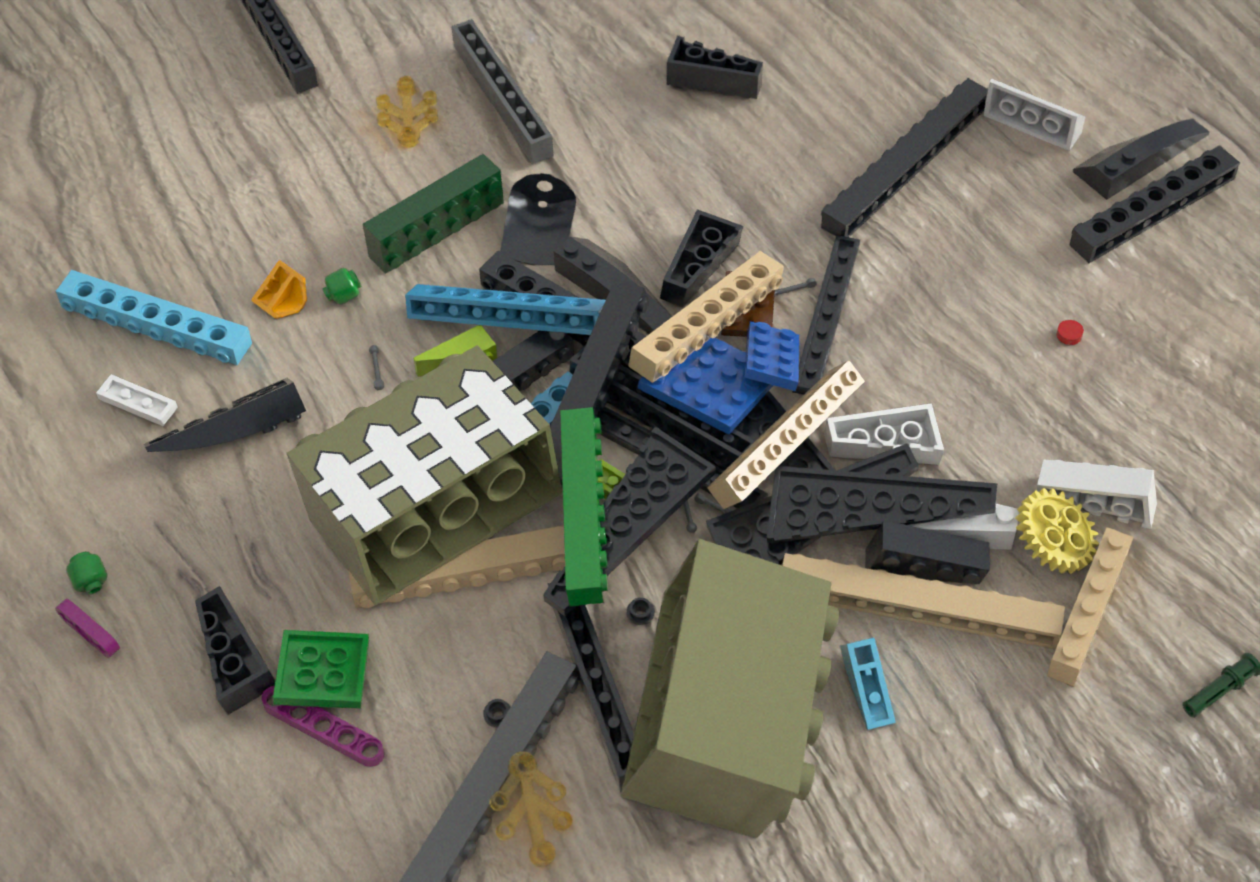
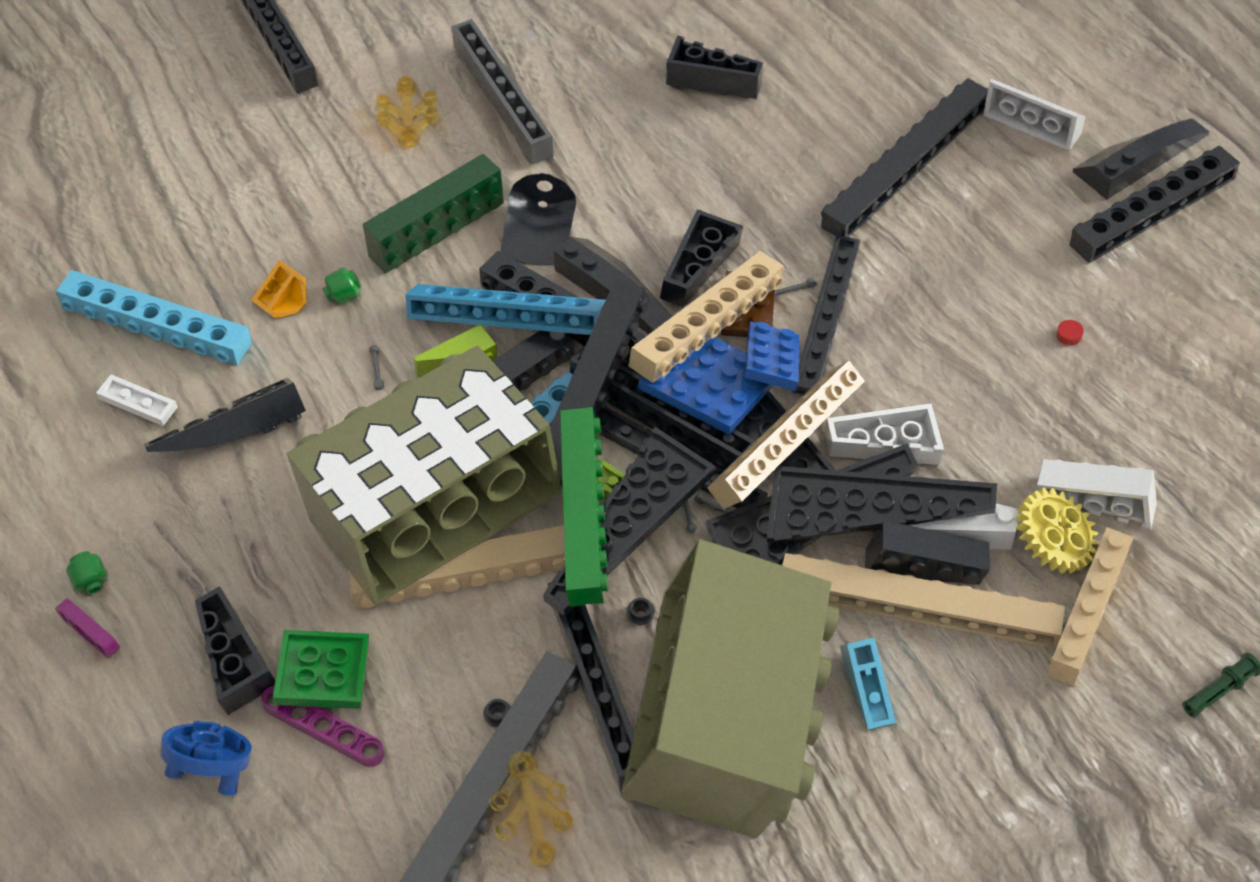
none -> blue piece [160,721,252,796]

